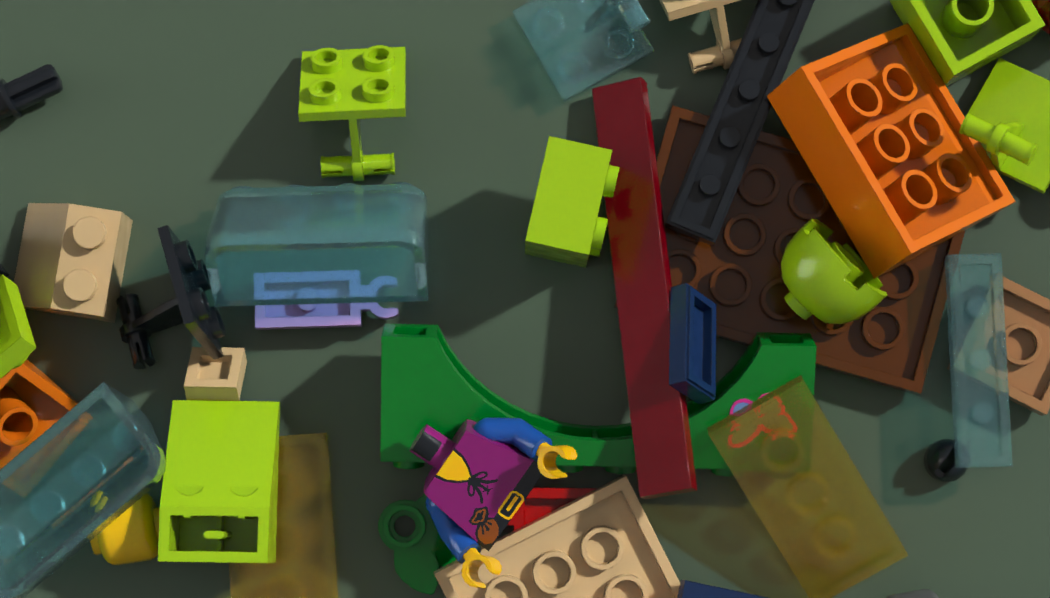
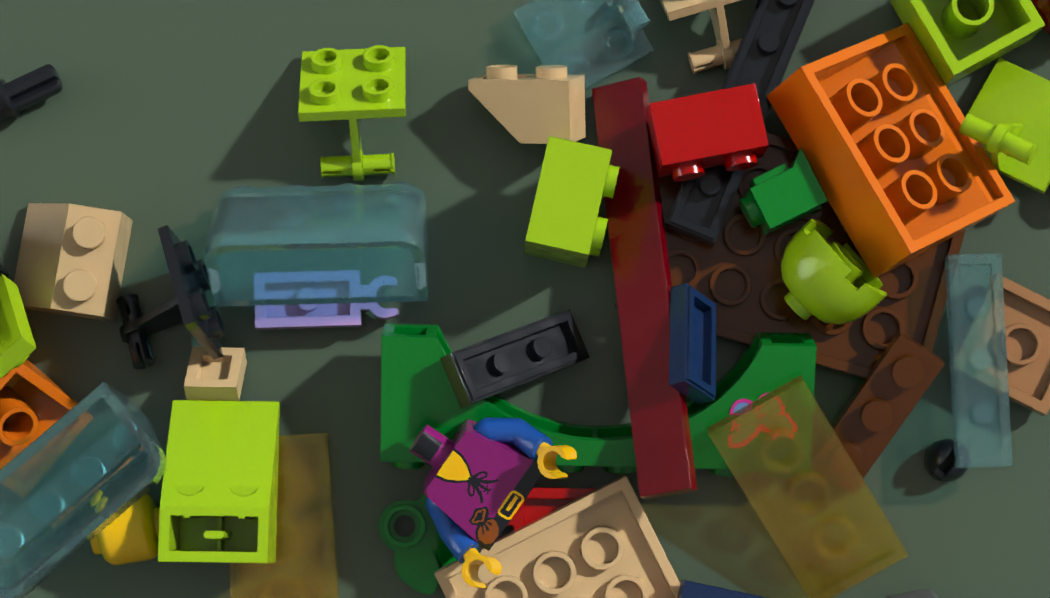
none -> black tile [440,309,590,409]
none -> tan slope [468,65,586,144]
none -> red brick [646,83,769,181]
none -> green window [739,147,828,236]
none -> reddish brown plate [810,331,945,493]

